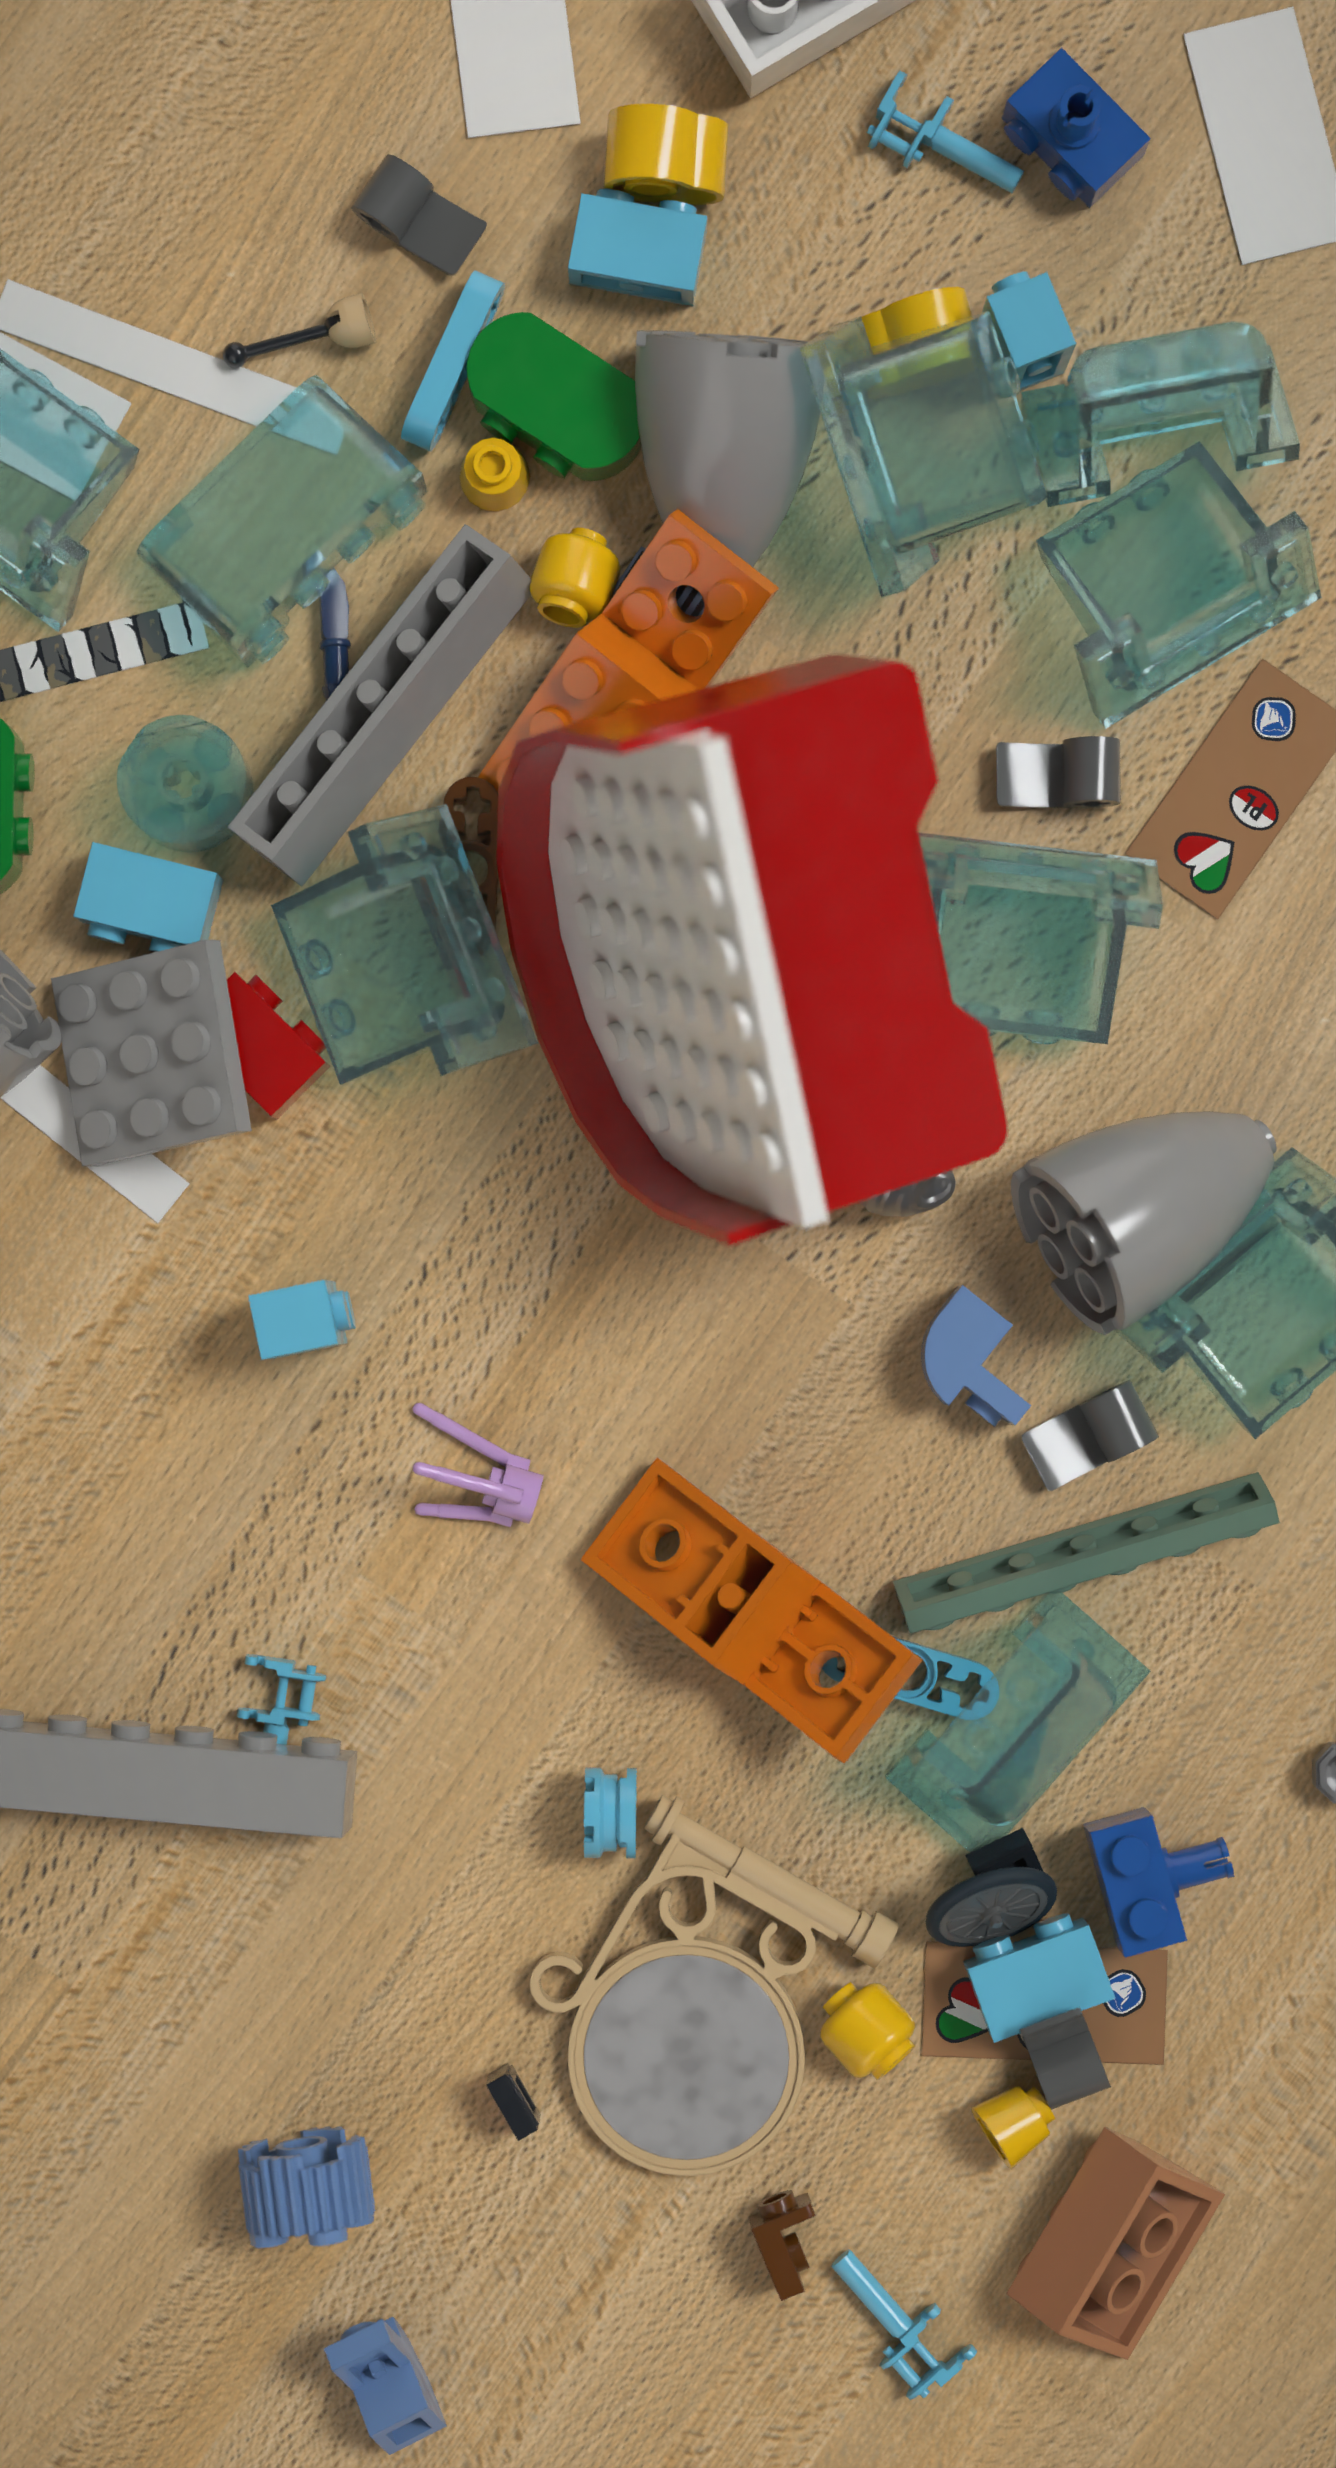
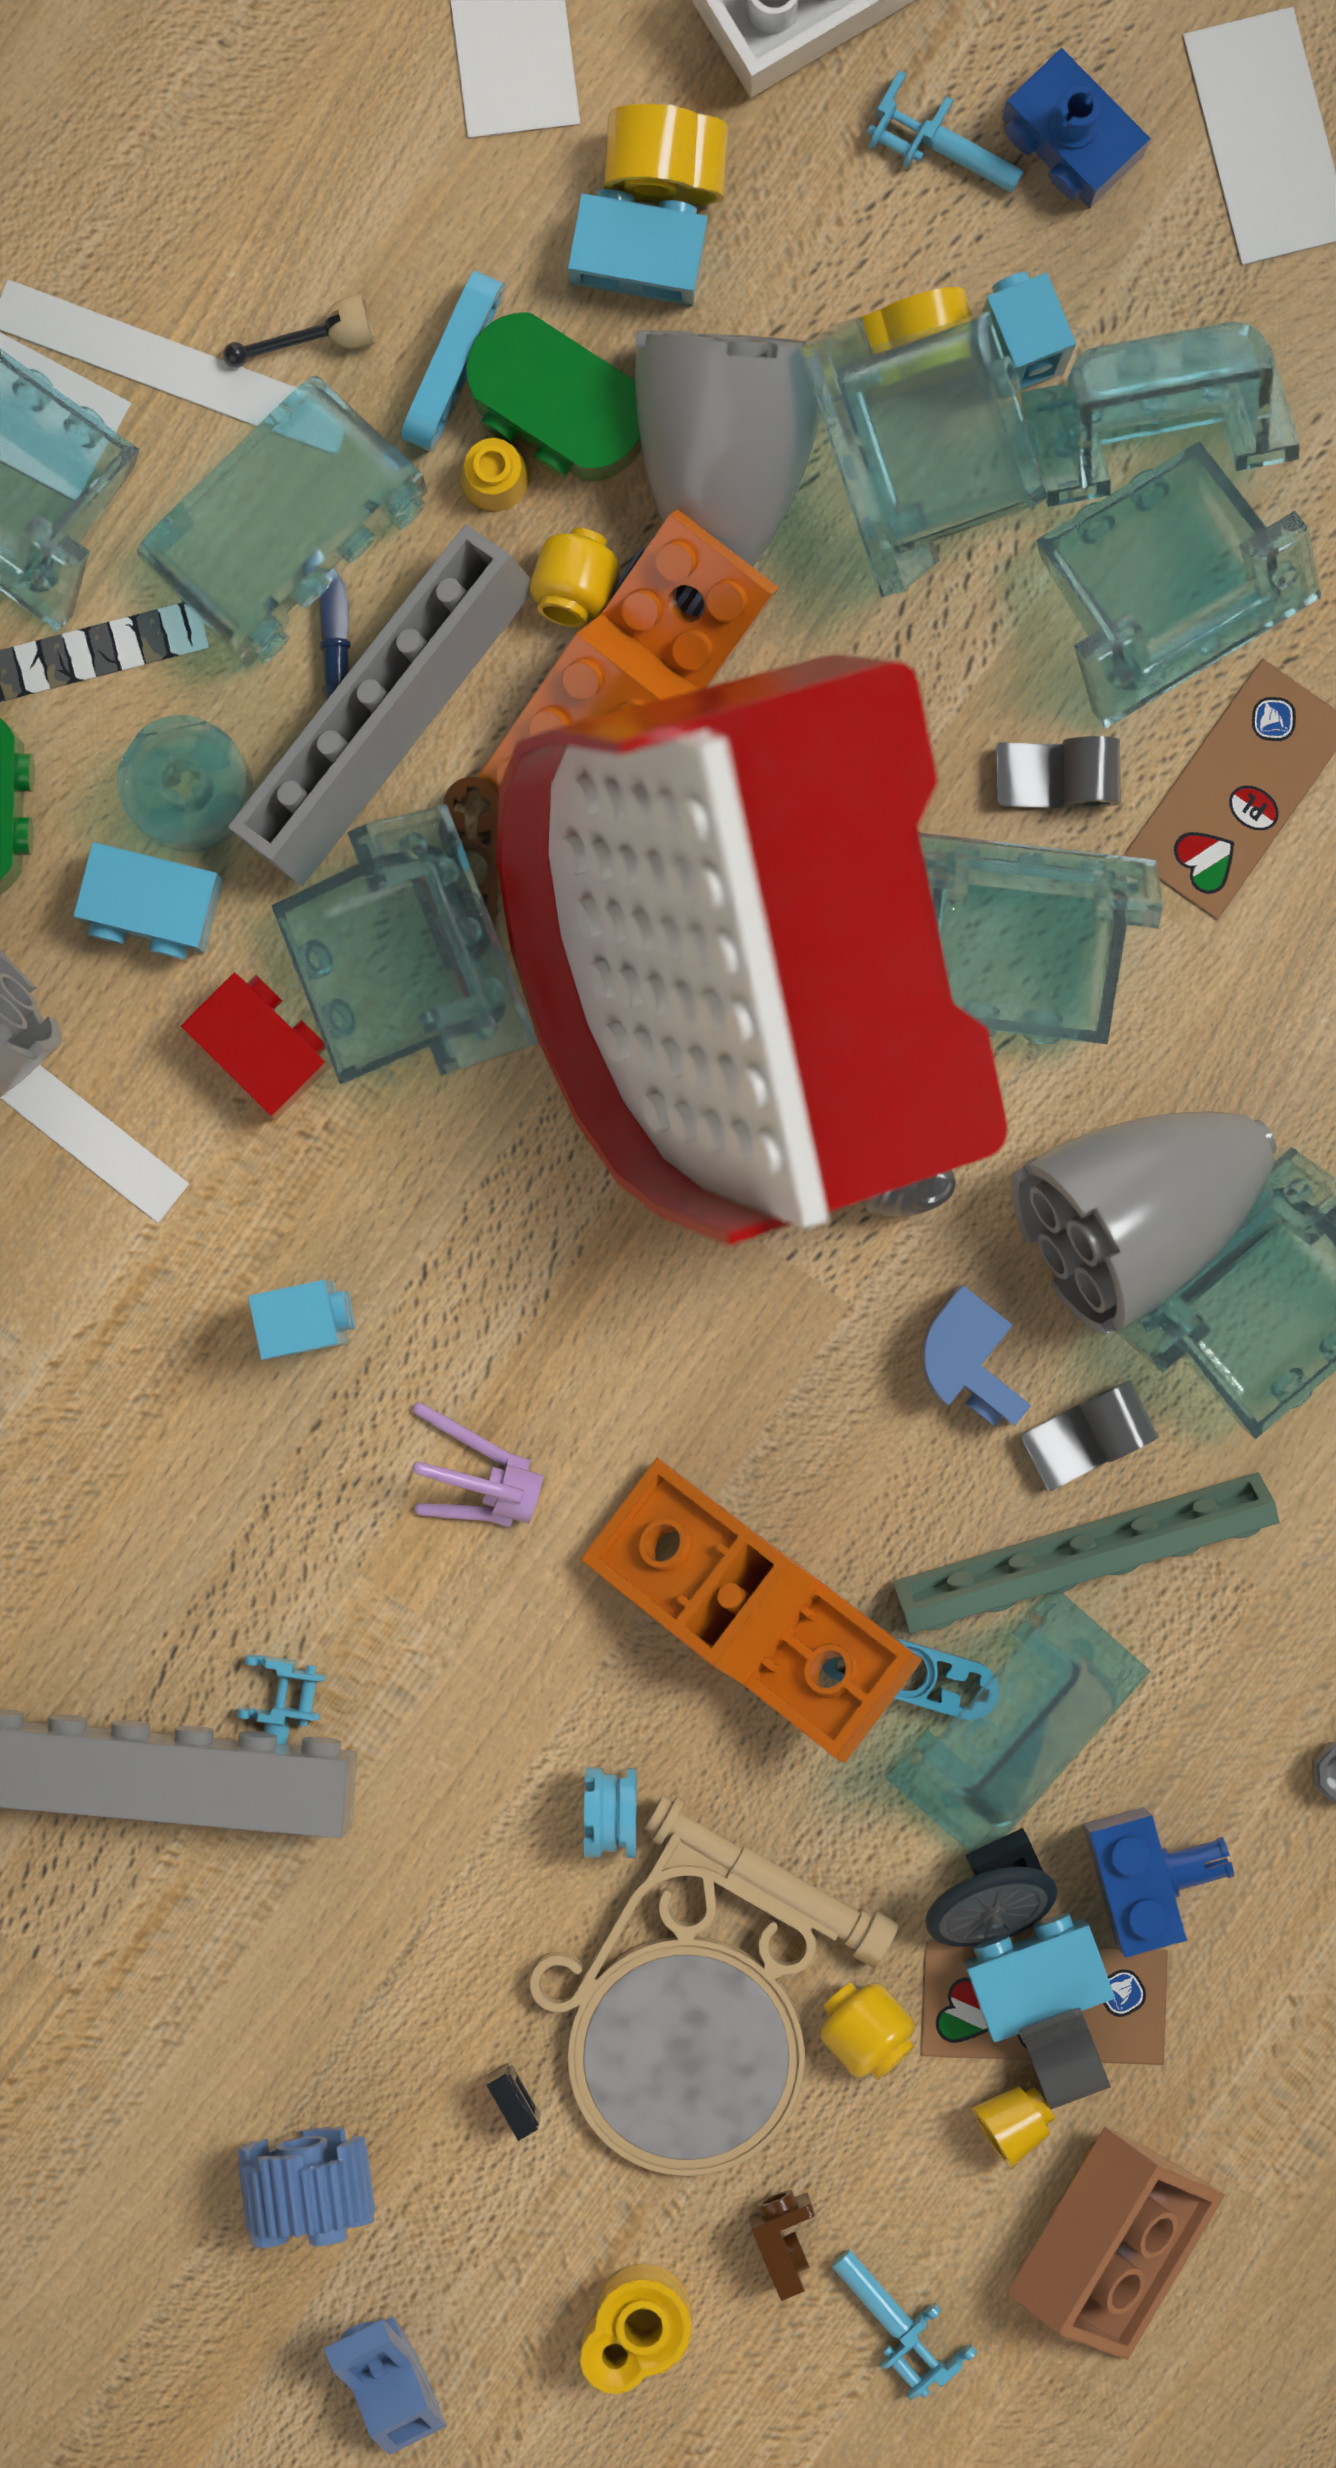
light grey plate [51,940,252,1166] -> none
dark grey panel [351,154,487,276] -> none
none -> yellow piece [580,2263,692,2394]

